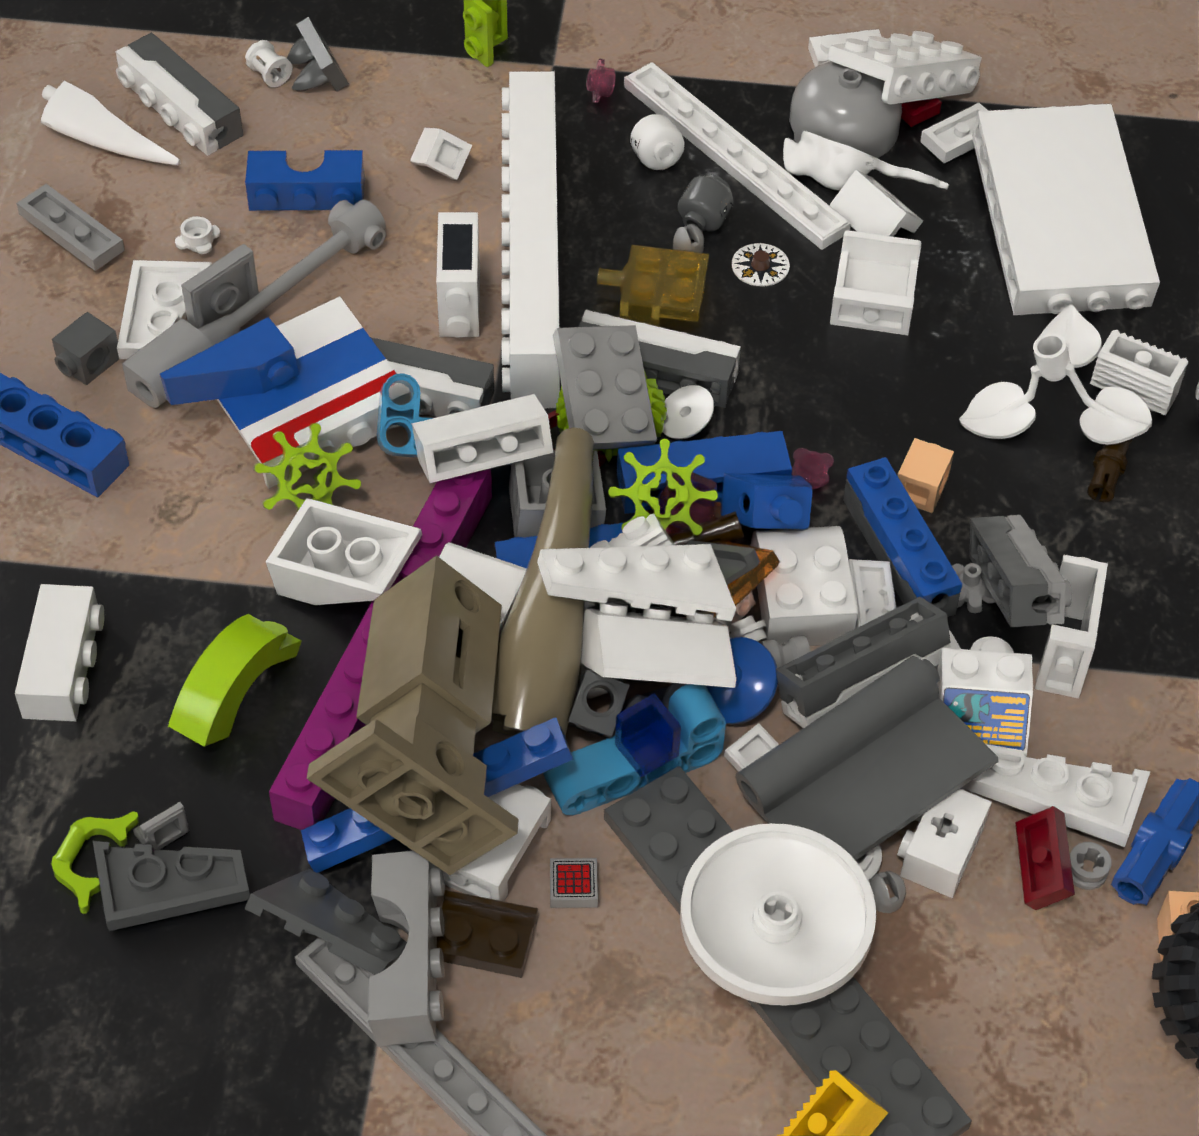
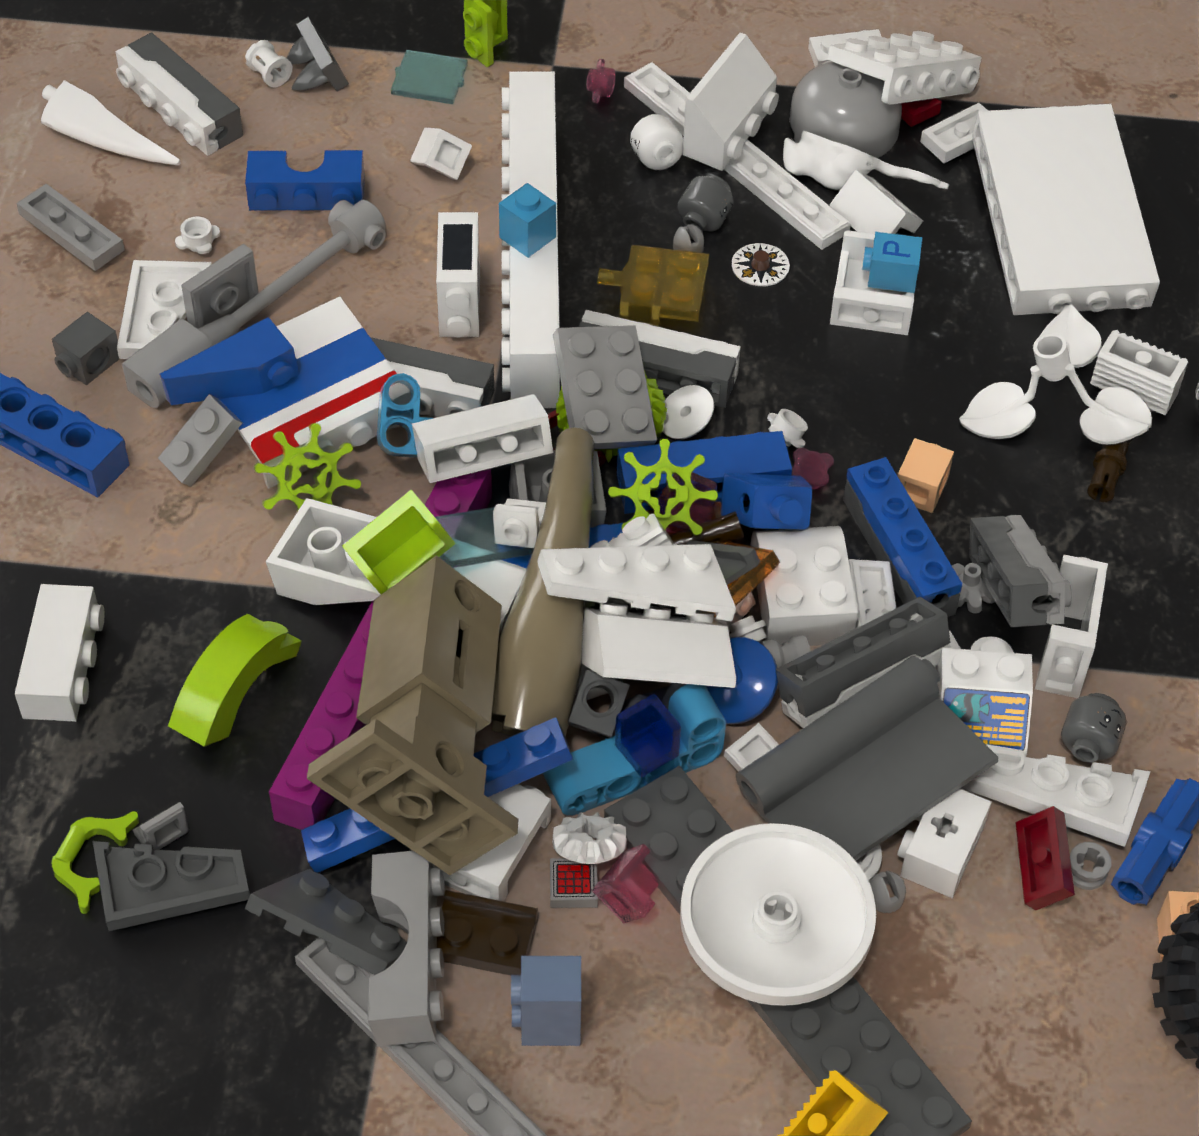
none -> light grey plate [158,394,243,487]
none -> lime panel [342,489,456,595]
none -> clear light blue piece [391,50,468,105]
none -> clear light blue piece [435,507,534,568]
none -> white bracket [493,498,546,548]
none -> dark azure brick [499,183,556,258]
none -> sand blue brick [511,956,581,1046]
none -> white gear [552,812,627,864]
none -> clear pink panel [591,844,659,924]
none -> white slope [683,32,779,171]
none -> white plate [767,409,808,448]
none -> dark azure brick [862,232,922,293]
none -> dark grey head [1061,693,1127,762]

